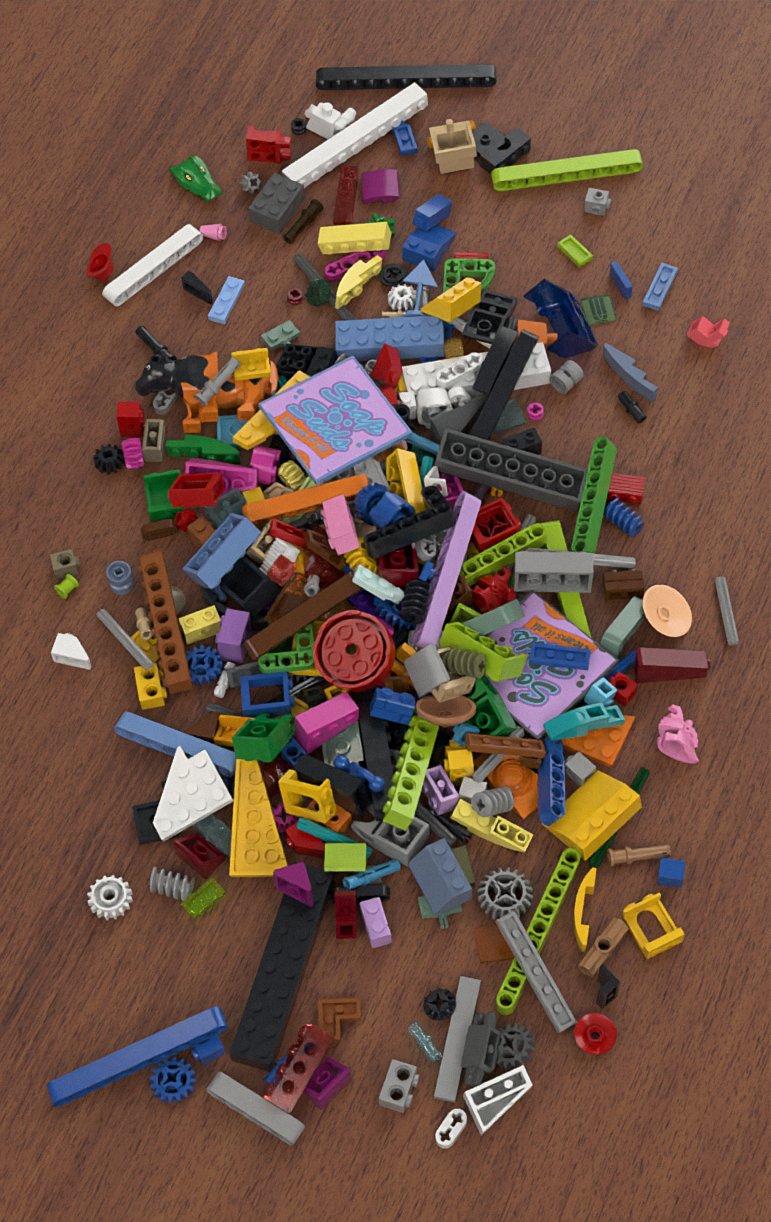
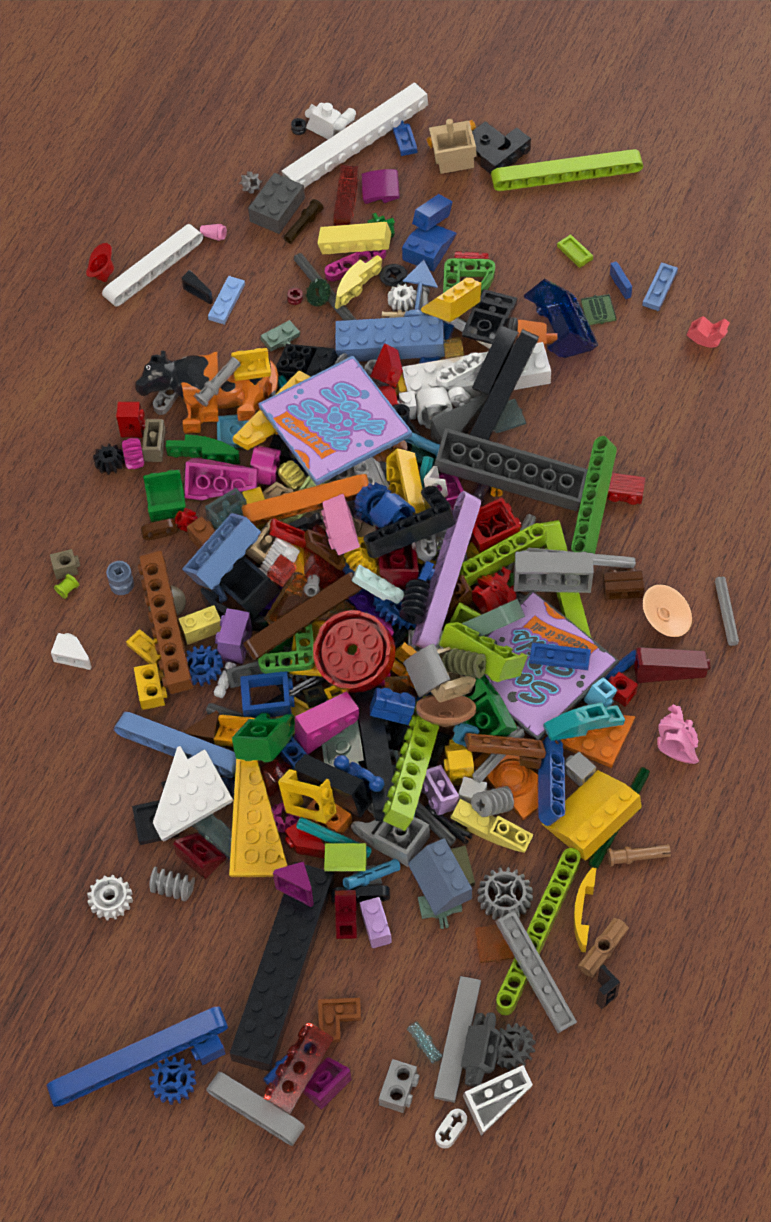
light grey axle [97,609,153,670] -> none
black pin [135,325,177,360] -> none
tan pin [135,607,153,640] -> none
red window [168,472,225,507] -> none
green animal [169,154,222,203] -> none
clear neon green plate [181,878,226,920] -> none
red hips [246,126,292,164] -> none
black beam [316,64,497,90] -> none
black gear [423,987,456,1021] -> none
black brick [501,427,542,455] -> none
dark pink bush [527,403,544,421] -> none
light grey wheel [549,360,584,394] -> none
red dish [574,1013,617,1055] -> none
light grey brick [584,188,611,216] -> none
sand green beam [600,596,646,660] -> none
sand blue slope [603,343,658,403] -> none
blue piece [603,498,644,538] -> none
black axle [618,391,647,424] -> none
yellow panel [622,892,685,959] -> none
blue panel [657,858,685,888] -> none

